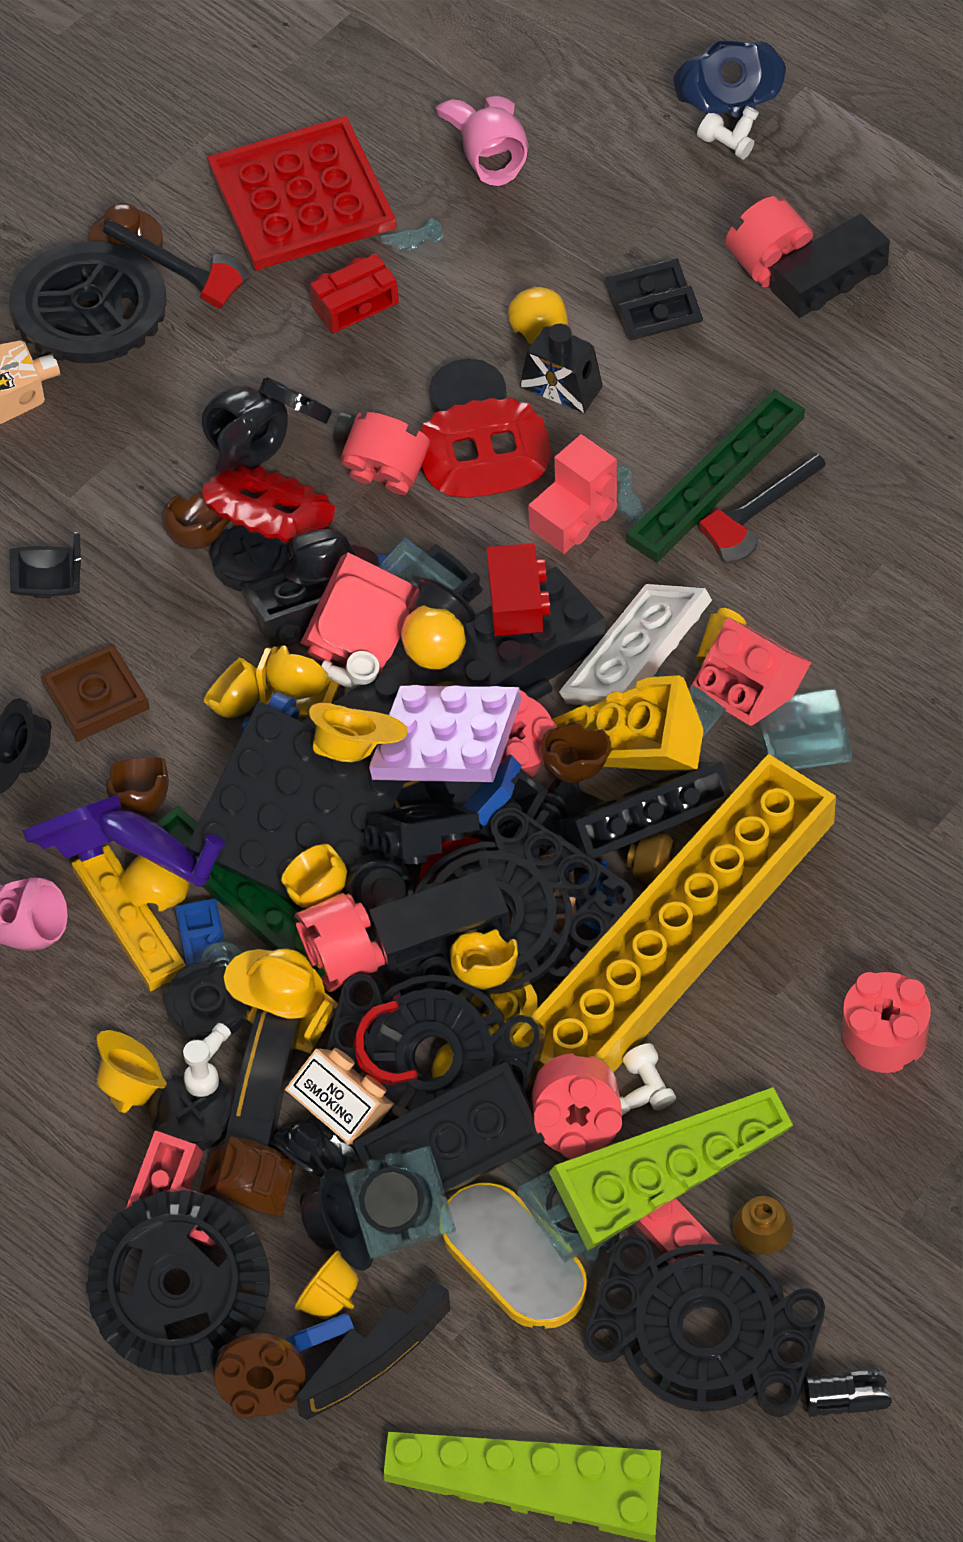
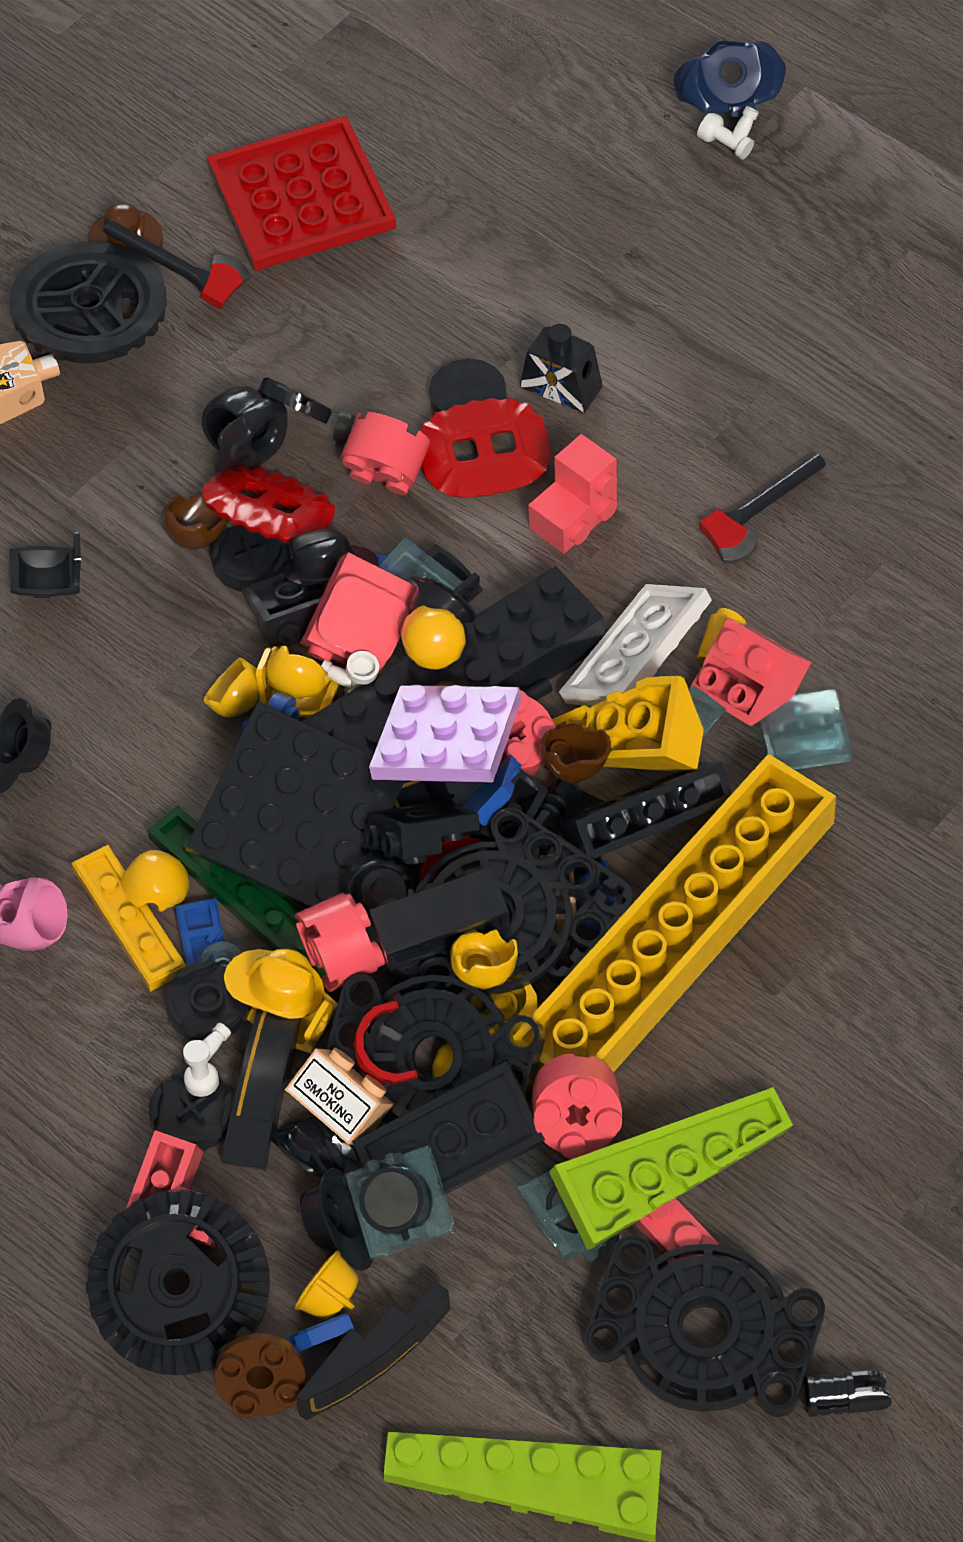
dark purple piece [22,795,225,887] -> none
reddish brown tile [41,644,150,742] -> none
yellow piece [96,1030,167,1113] -> none
reddish brown hair [106,757,169,816] -> none
reddish brown piece [200,1136,297,1218] -> none
yellow hair [281,844,347,908] -> none
yellow piece [308,703,408,763] -> none
red brick [309,253,399,334] -> none
clear light blue piece [381,219,444,252] -> none
bright pink piece [436,96,529,186] -> none
flat silver tile [440,1183,587,1329] -> none
red brick [486,543,550,636] -> none
yellow hair [508,286,568,344] -> none
black slope [605,258,703,341] -> none
clear light blue piece [617,466,646,522] -> none
white piece [620,1043,676,1115] -> none
dark green plate [626,389,805,563] -> none
pearl gold cone [627,833,675,886] -> none
coral brick [725,196,813,288] -> none
pearl gold cone [733,1196,793,1255] -> none
black brick [771,213,890,318] -> none
coral brick [842,972,931,1073] -> none

